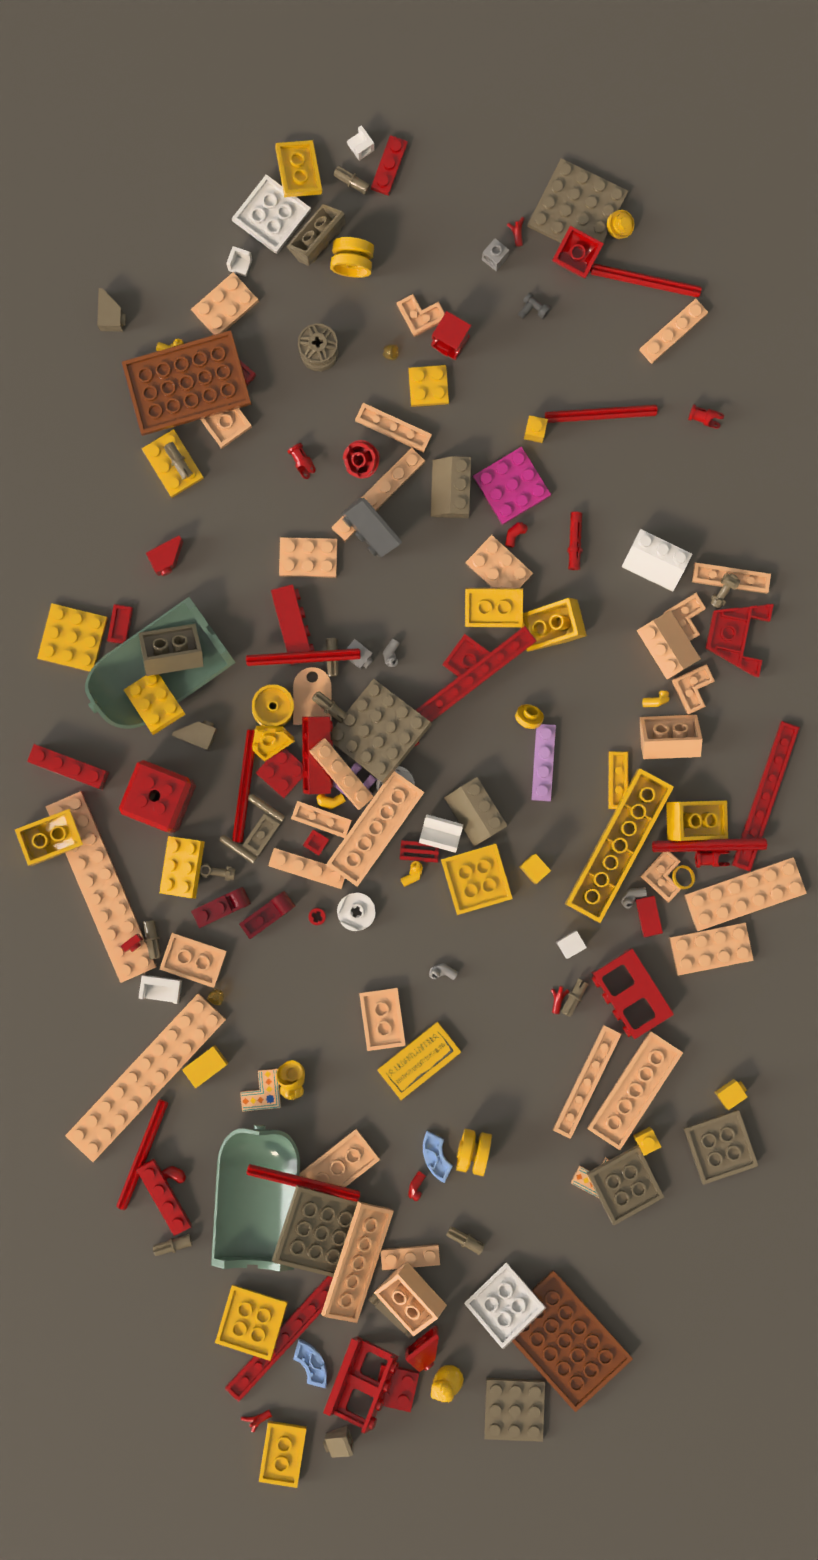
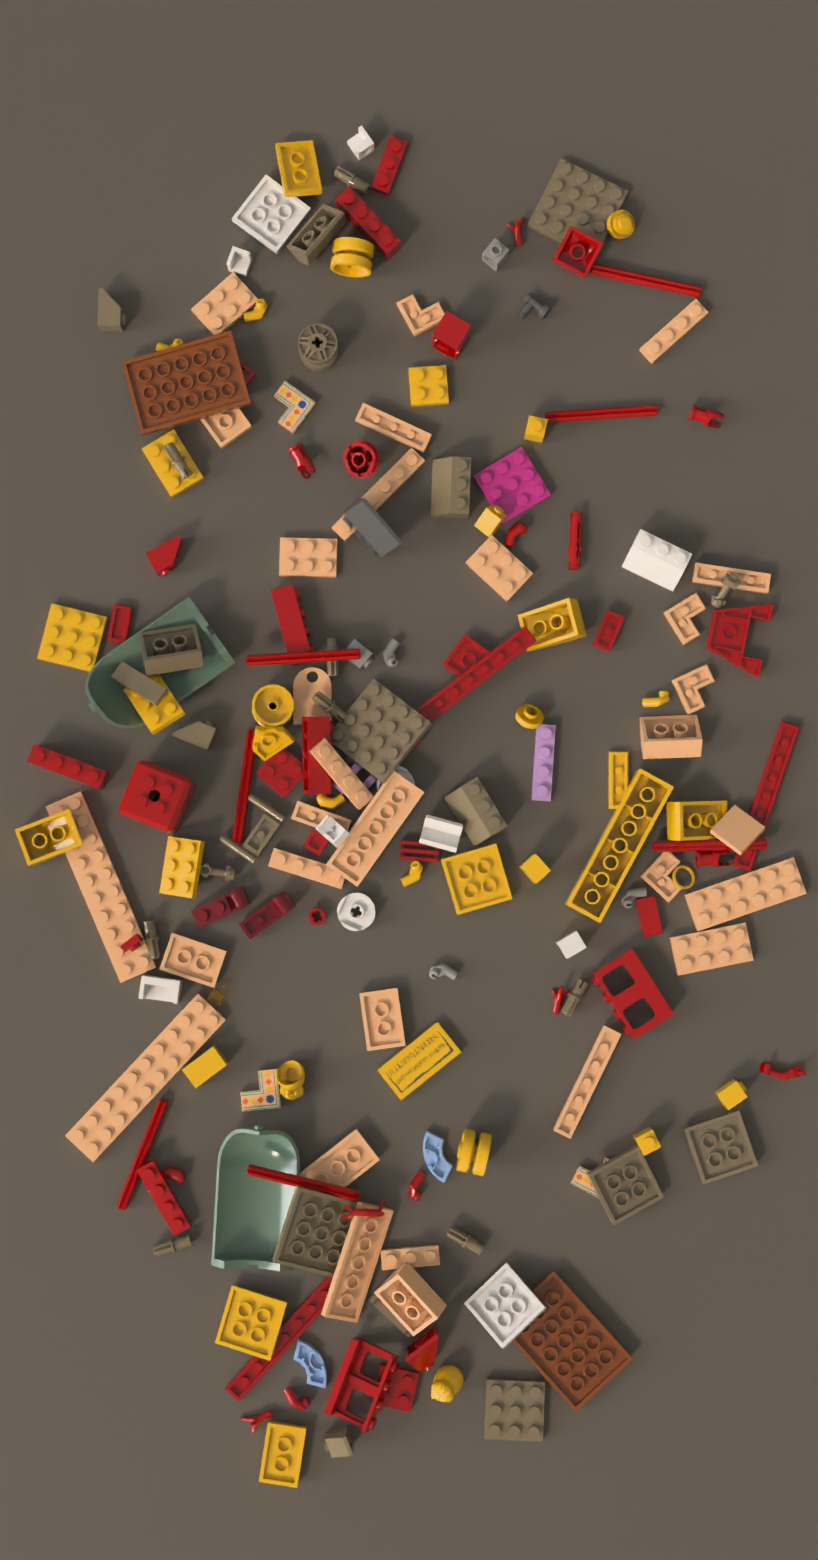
clear yellow hinge [382,344,399,360] -> none
yellow plate [465,588,523,627] -> none
light nougat plate [587,1031,683,1150] -> none
light nougat slope [637,610,701,679] -> none
none -> dark tan tile [111,662,168,706]
none -> yellow arm [243,299,267,322]
none -> light nougat tile [274,381,316,434]
none -> red arm [283,1386,311,1410]
none -> white bracket [316,815,350,848]
none -> red brick [335,186,401,261]
none -> red piece [341,1200,385,1220]
none -> yellow brick [474,504,507,537]
none -> red plate [592,610,625,653]
none -> light nougat tile [710,805,765,856]
none -> red piece [759,1062,806,1080]

